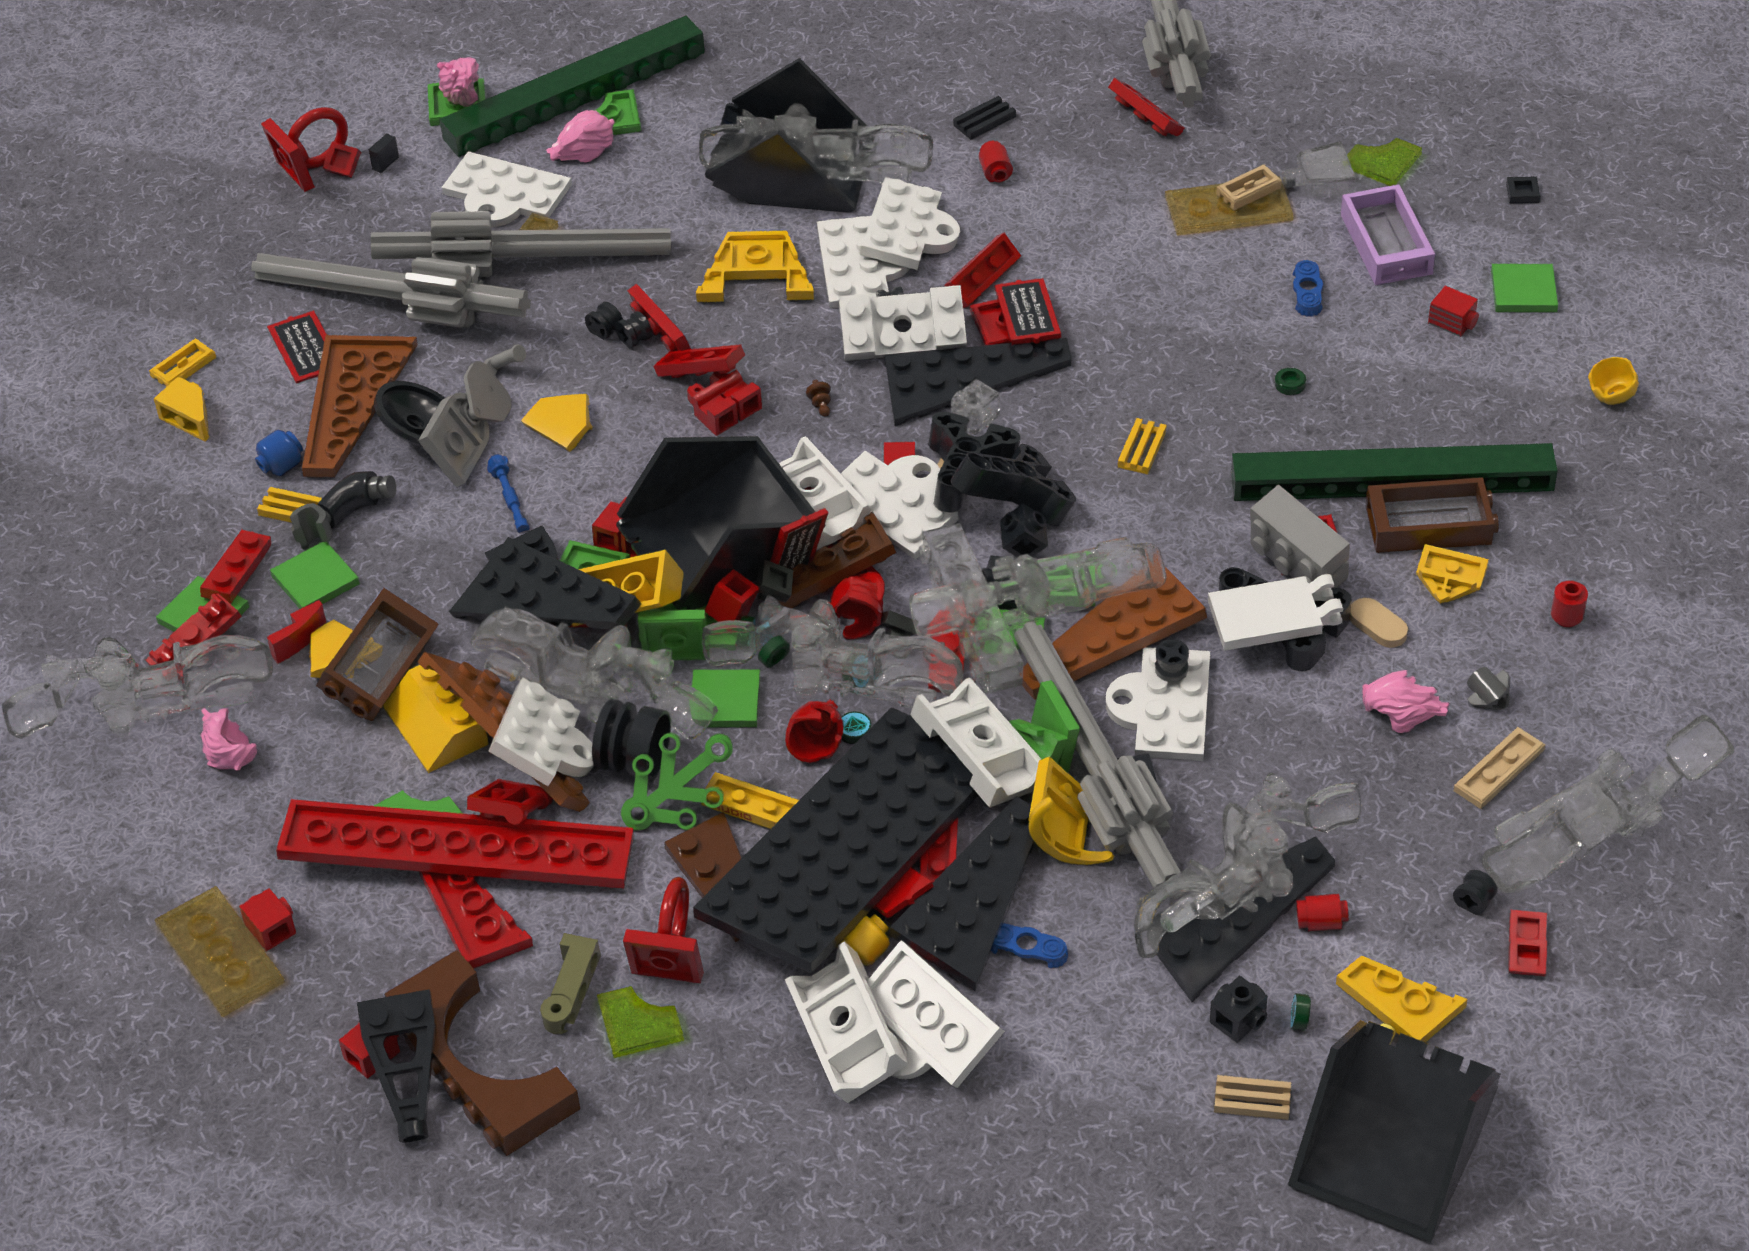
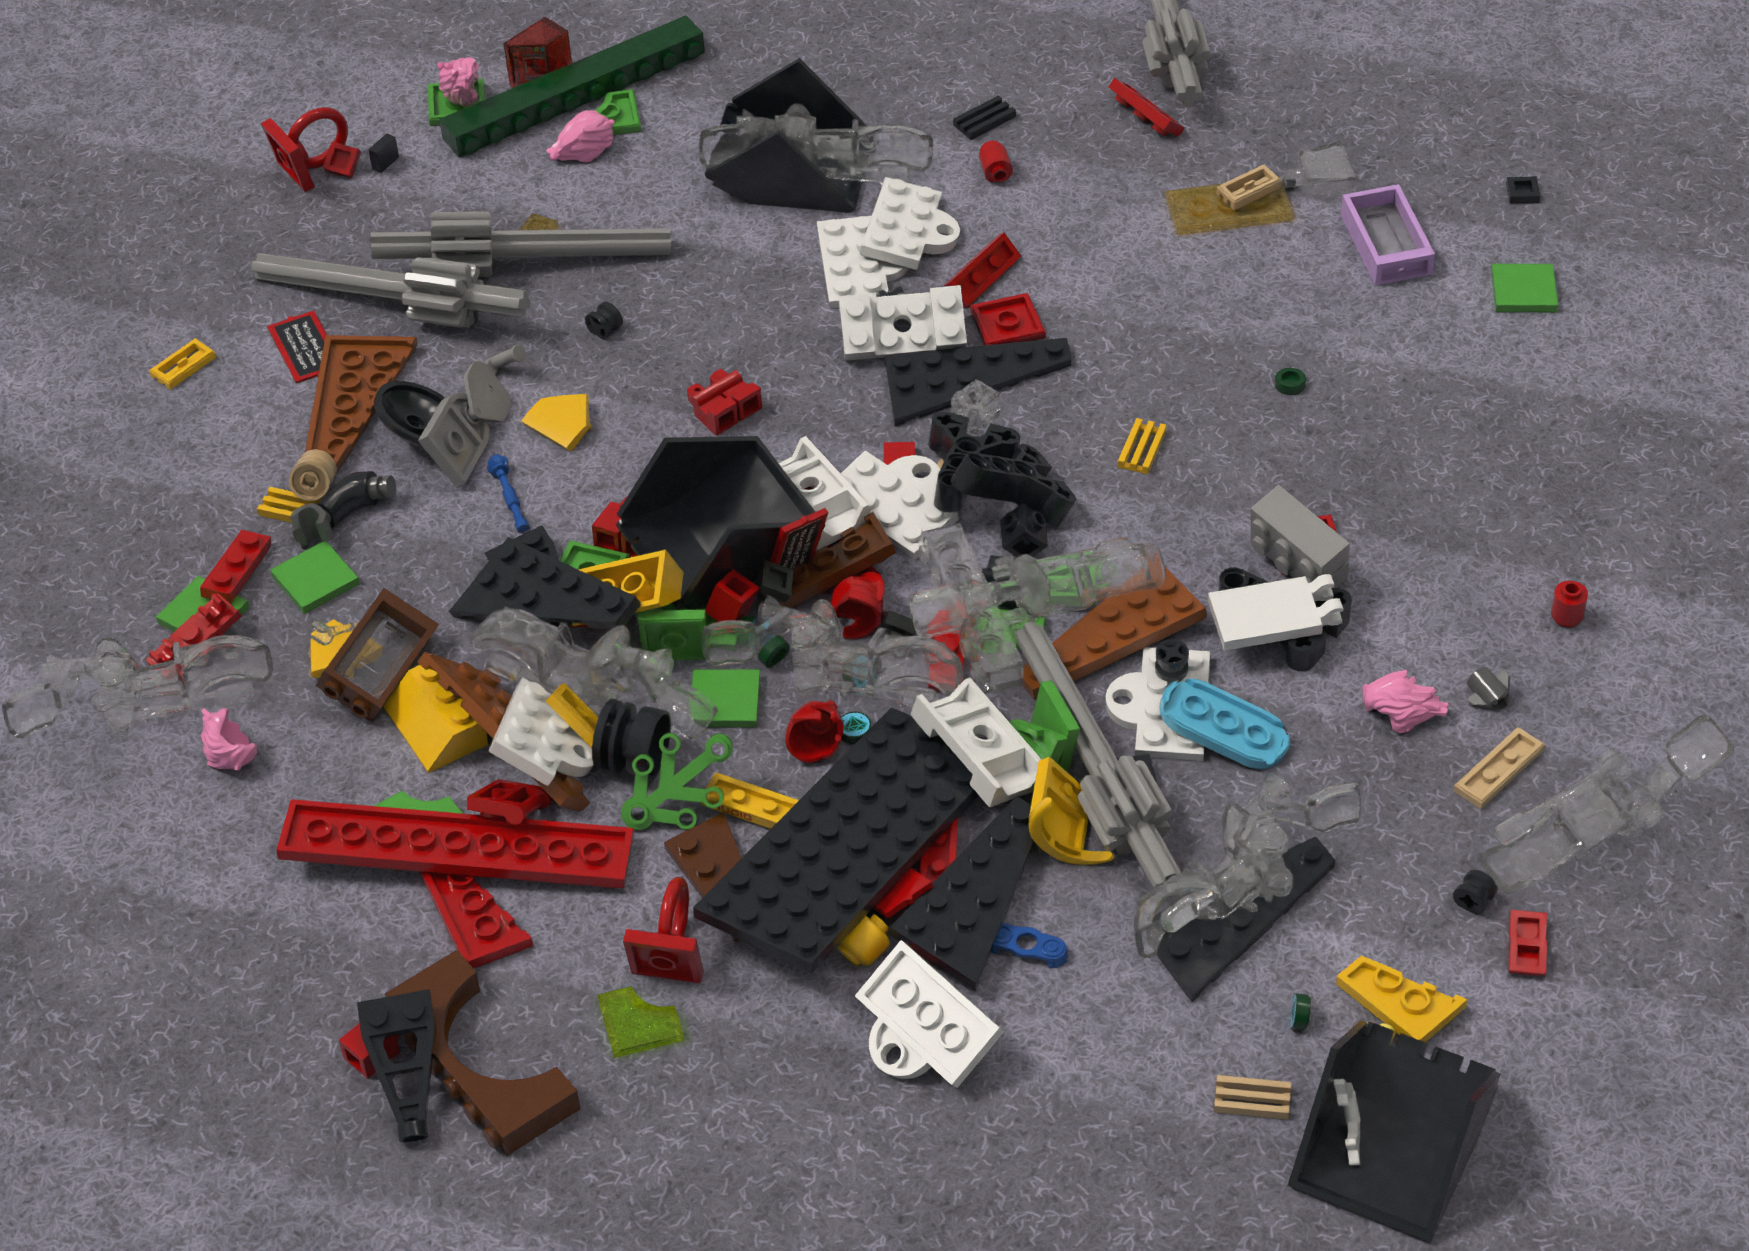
yellow slope [154,376,209,442] -> none
clear yellow tile [154,886,285,1017] -> none
red brick [239,888,296,952] -> none
blue head [255,430,303,476] -> none
red slope [267,600,327,664] -> none
white plate [442,152,572,227] -> none
olive leg [540,933,601,1034] -> none
black wheel [615,311,652,349] -> none
red plate [627,284,691,351] -> none
red plate [653,344,745,378] -> none
yellow wing [696,231,814,302] -> none
white piece [785,941,908,1103] -> none
reddish brown hair [805,379,831,417] -> none
piece [995,278,1061,345] -> none
black brick [1210,975,1268,1043] -> none
dark green brick [1231,443,1558,501] -> none
blue piece [1293,260,1323,317] -> none
red brick [1296,894,1349,932] -> none
clear neon green tile [1342,138,1422,186] -> none
tan tile [1350,598,1408,648] -> none
reddish brown piece [1365,478,1499,553] -> none
yellow slope [1416,544,1489,604] -> none
red brick [1428,285,1479,337] -> none
yellow hair [1588,357,1639,405] -> none
none -> tan wheel [289,449,337,501]
none -> clear hand [310,620,357,646]
none -> clear red slope [503,17,572,88]
none -> yellow tile [545,683,598,748]
none -> medium azure tile [1159,679,1290,769]
none -> white helmet [1334,1079,1361,1166]

